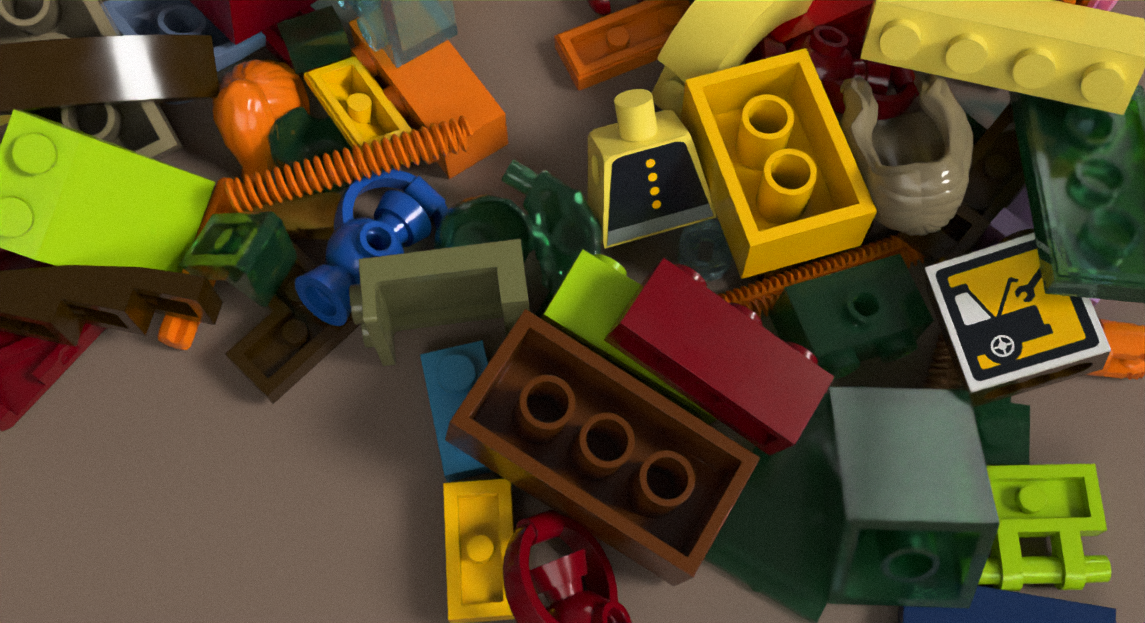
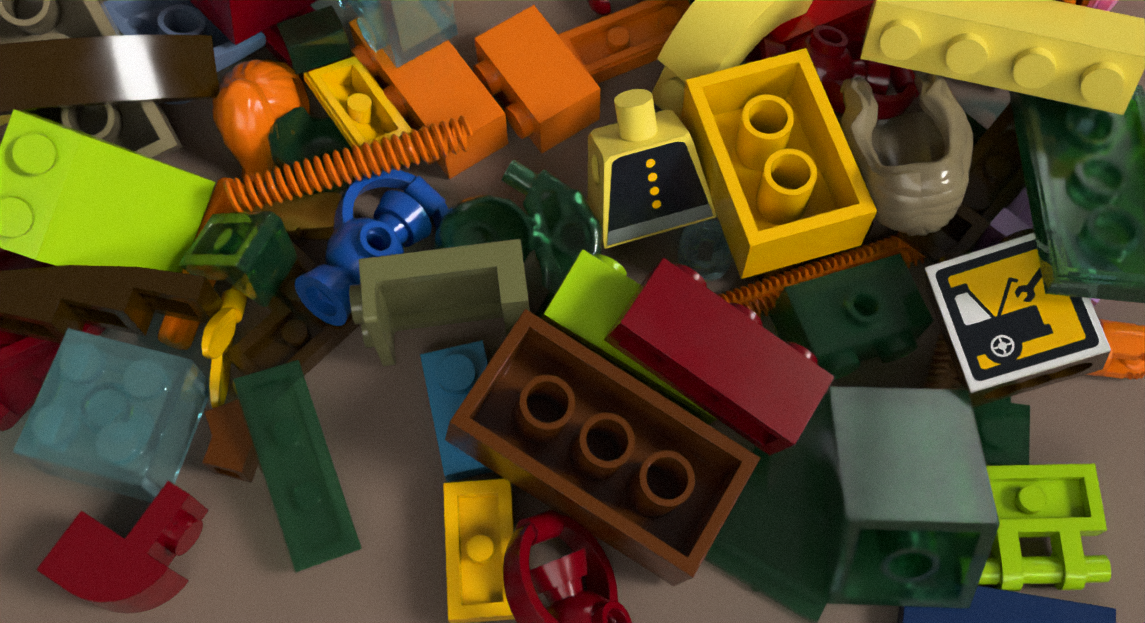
none -> clear light blue brick [13,328,210,502]
none -> dark red brick [36,481,209,614]
none -> yellow piece [201,283,247,408]
none -> reddish brown piece [202,397,265,483]
none -> clear green tile [233,360,362,574]
none -> orange brick [473,5,600,154]

